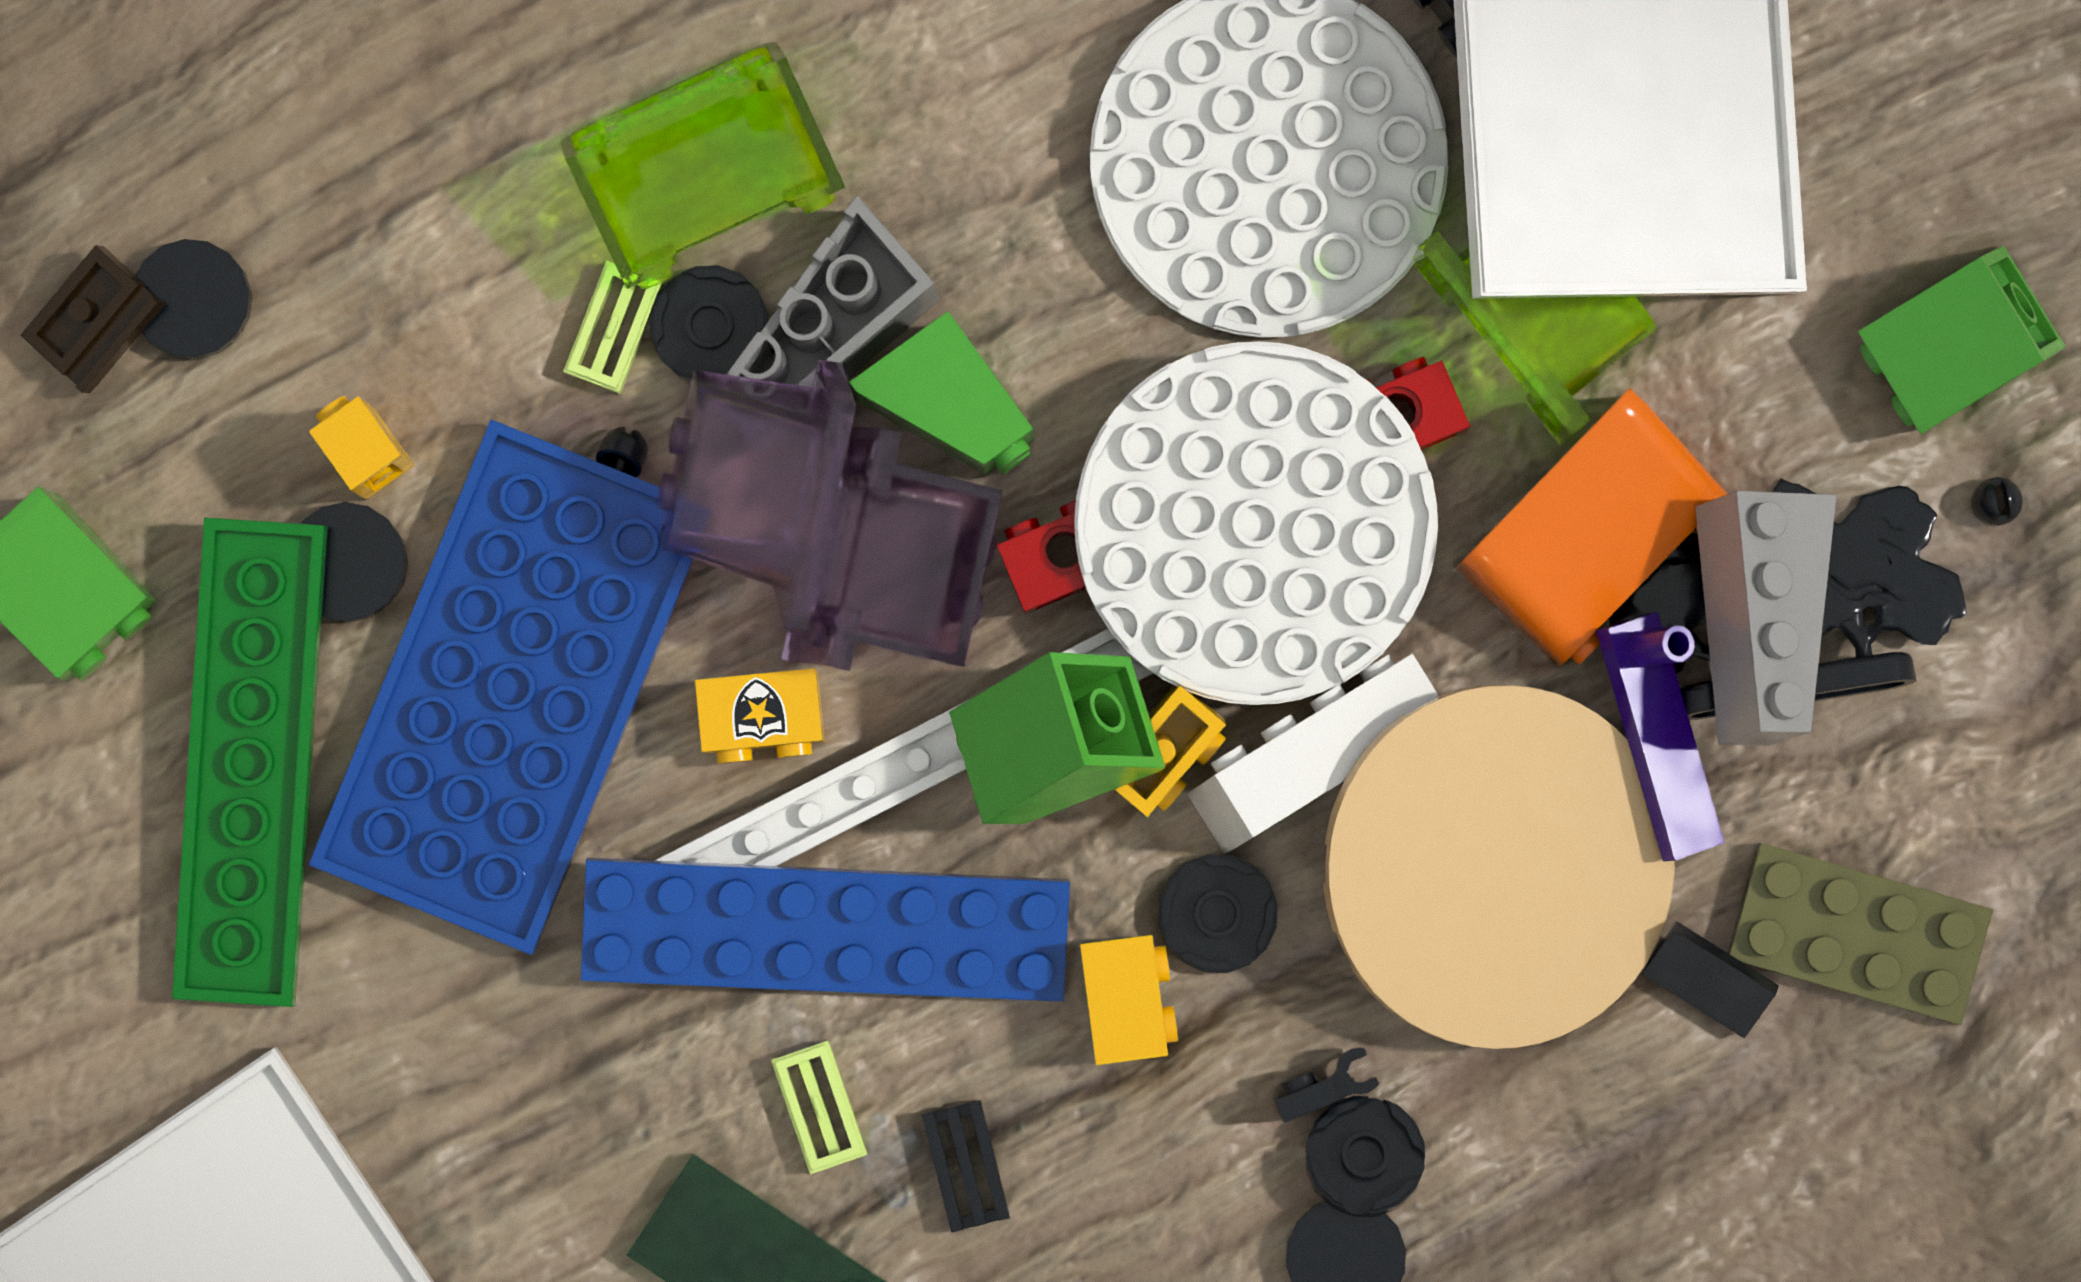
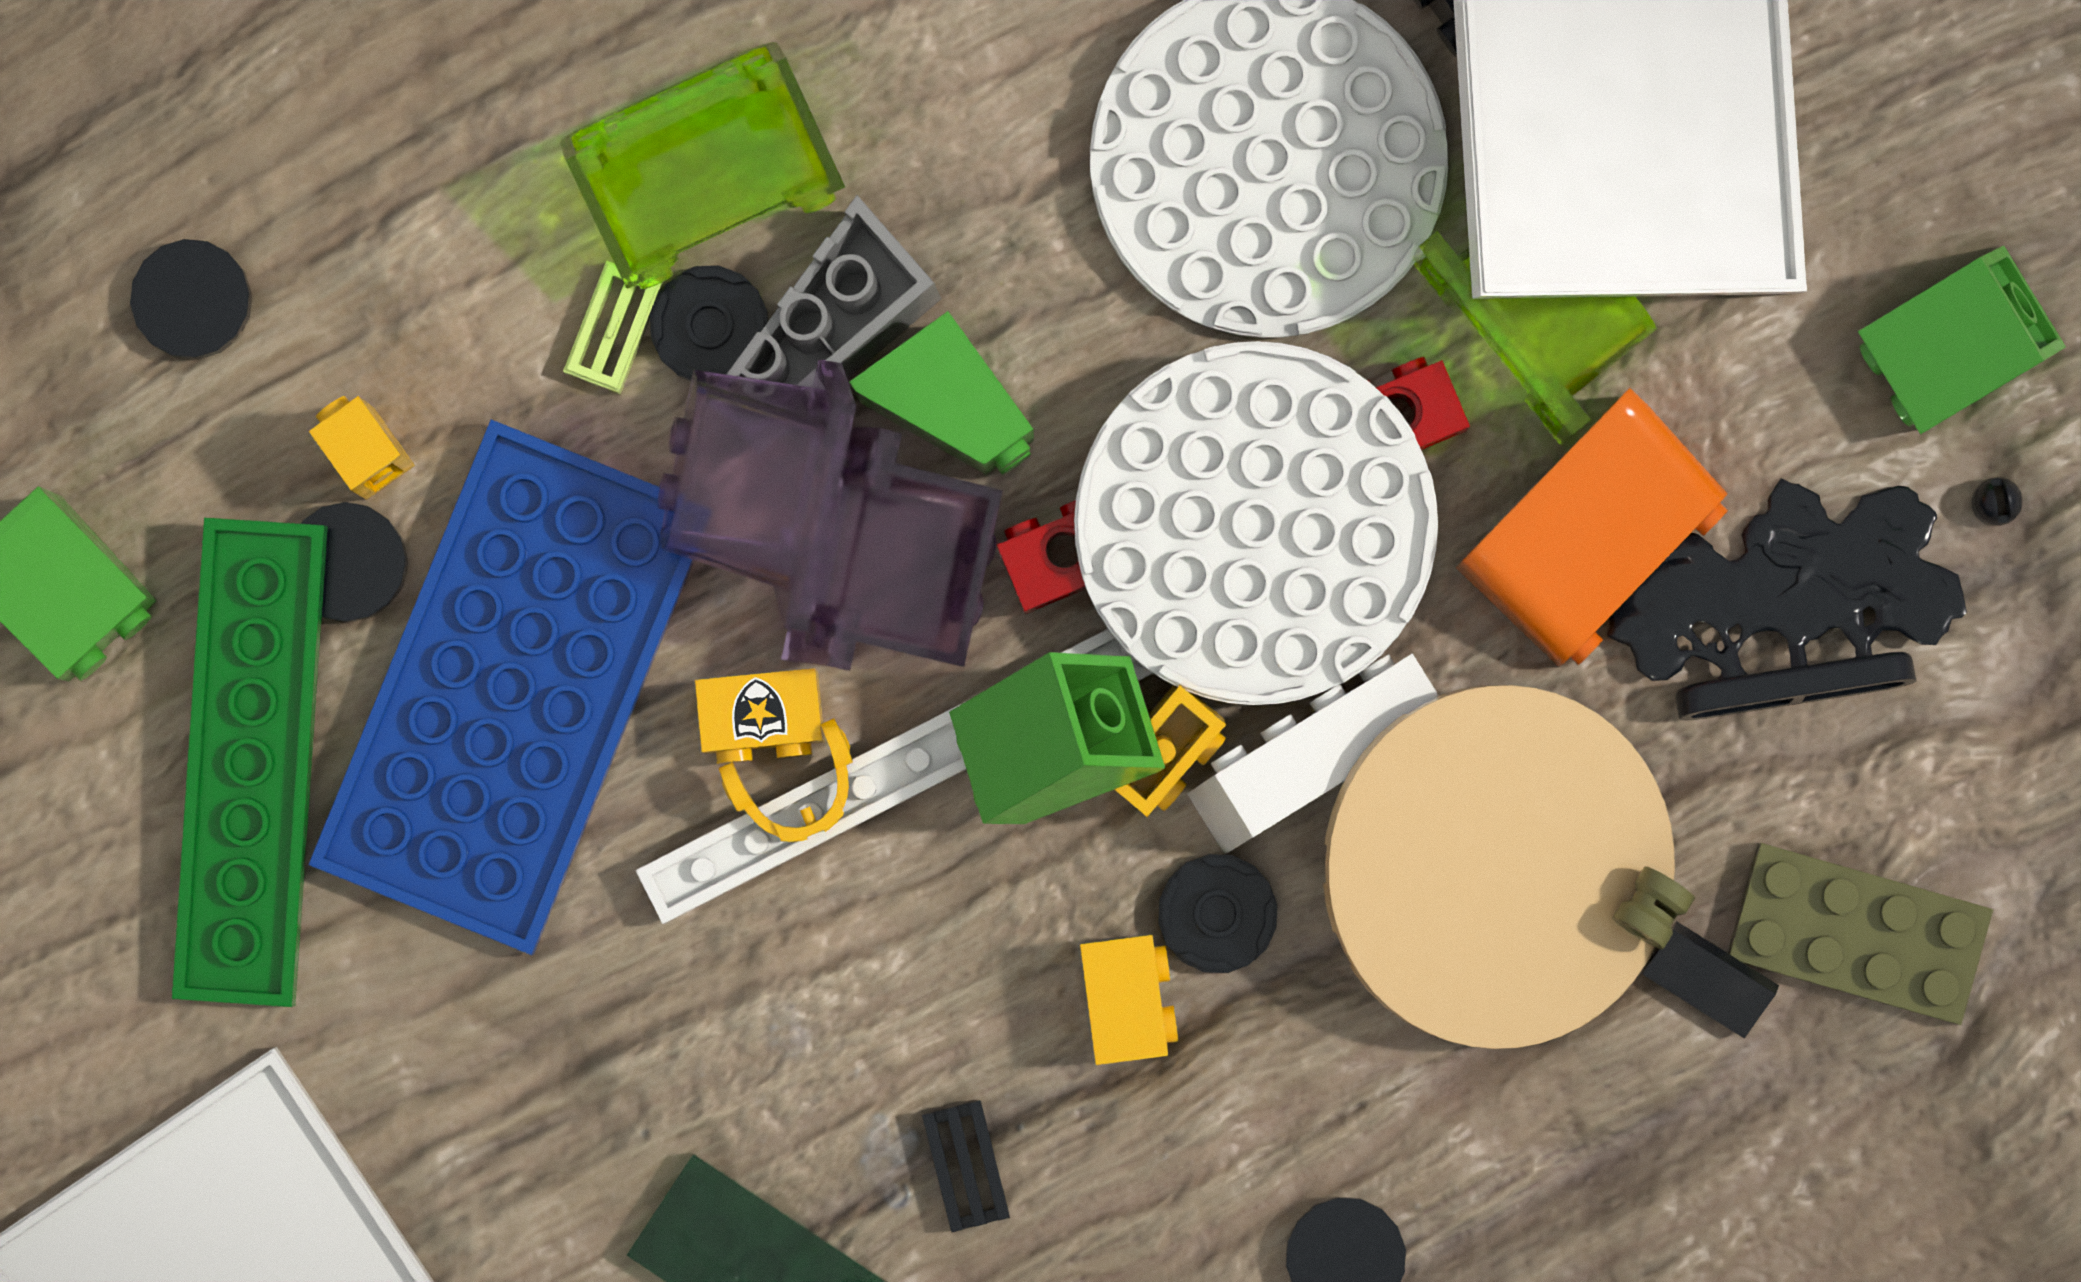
dark brown plate [20,245,166,393] -> none
blue plate [581,858,1070,1002] -> none
black hinge [596,427,648,477] -> none
yellowish green tile [771,1040,868,1174] -> none
black plate [1273,1047,1379,1123] -> none
black tile [1305,1096,1425,1217] -> none
dark purple piece [1596,612,1725,862] -> none
light grey wedge [1695,491,1837,746] -> none
none -> yellow piece [719,718,853,842]
none -> olive wheel [1612,866,1695,950]

